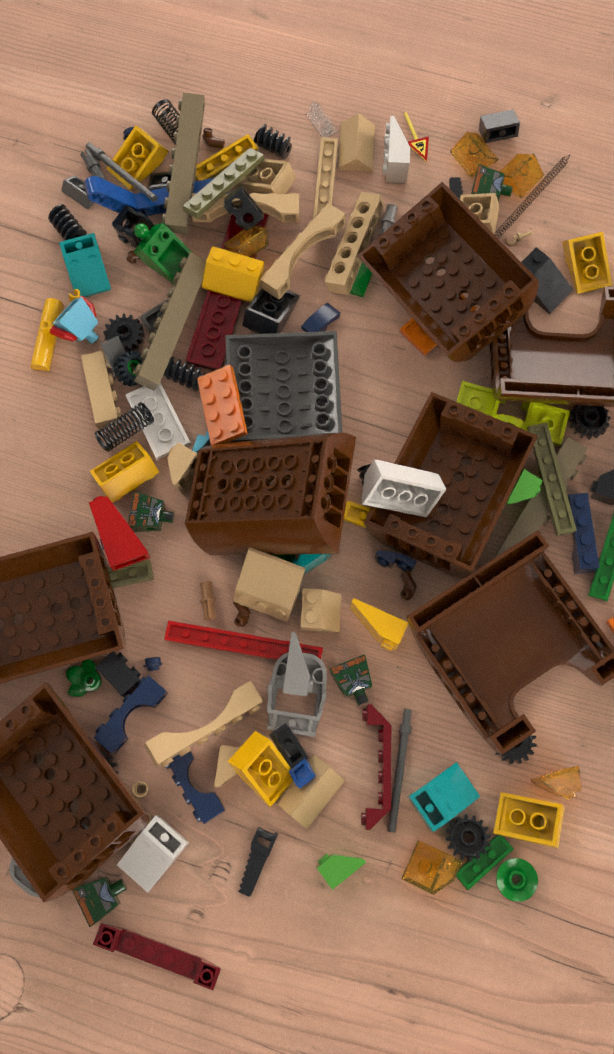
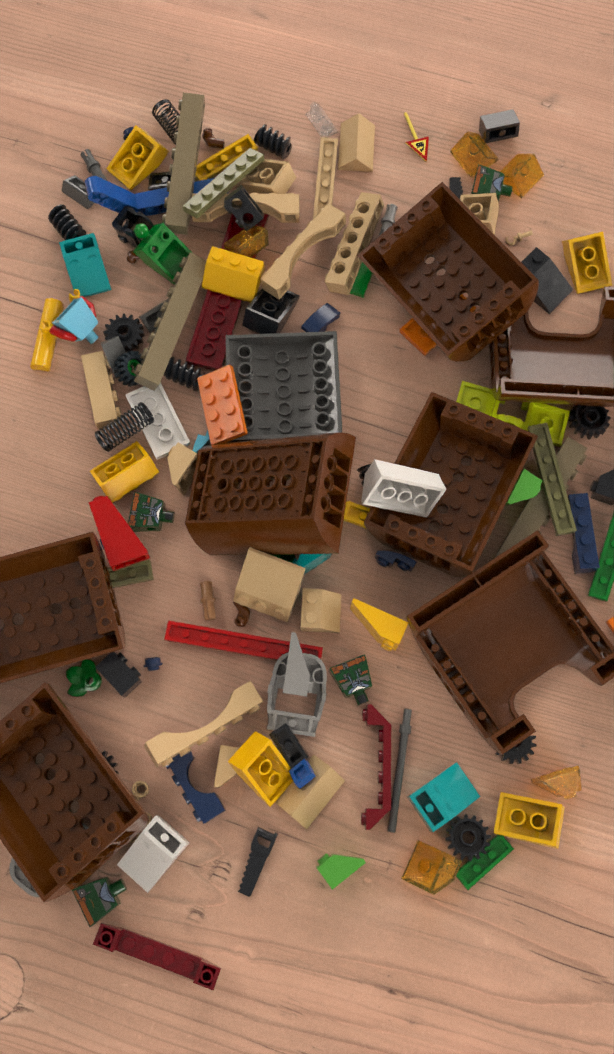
dark grey bar [86,142,157,202] -> none
dark blue arch [94,675,169,755] -> none
white slope [383,116,410,183] -> none
reddish brown arm [400,571,417,600] -> none
dark brown piece [495,154,570,239] -> none
green dish [496,858,538,902] -> none

